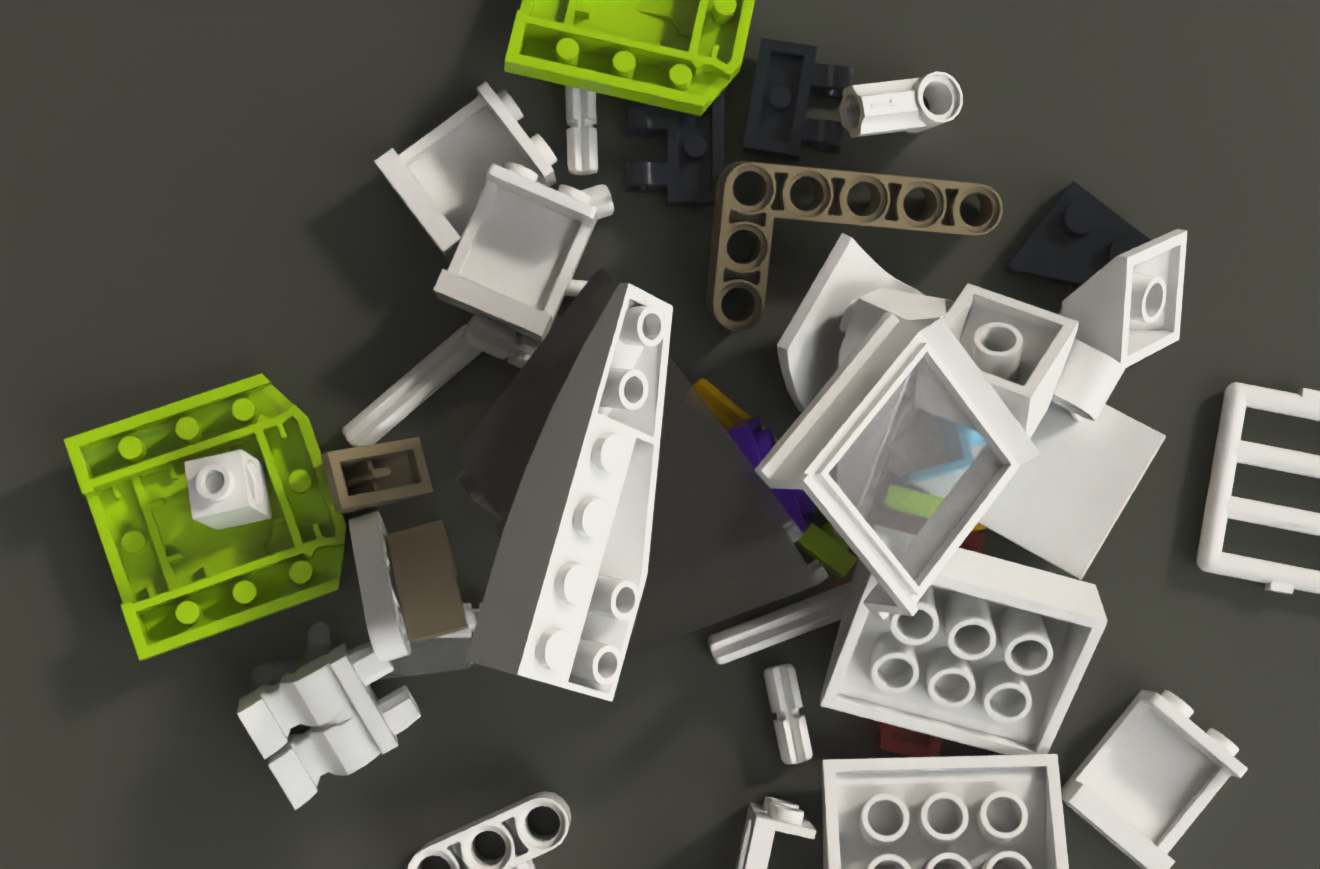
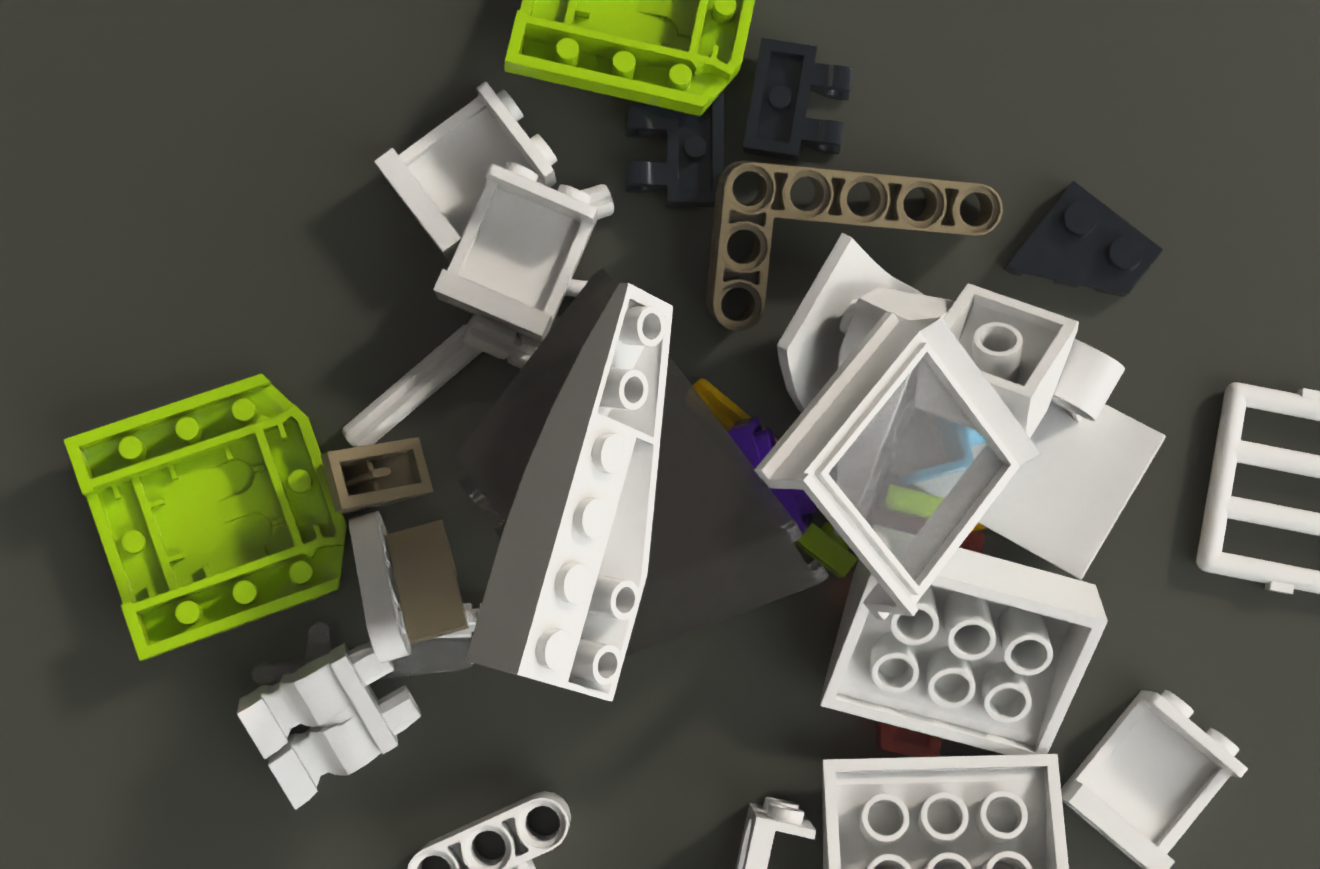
white brick [184,449,272,530] -> none
white piece [565,85,598,176] -> none
white axle [708,582,851,665] -> none
white piece [764,664,813,765] -> none
white piece [839,71,963,138] -> none
white slope [1059,229,1187,368] -> none

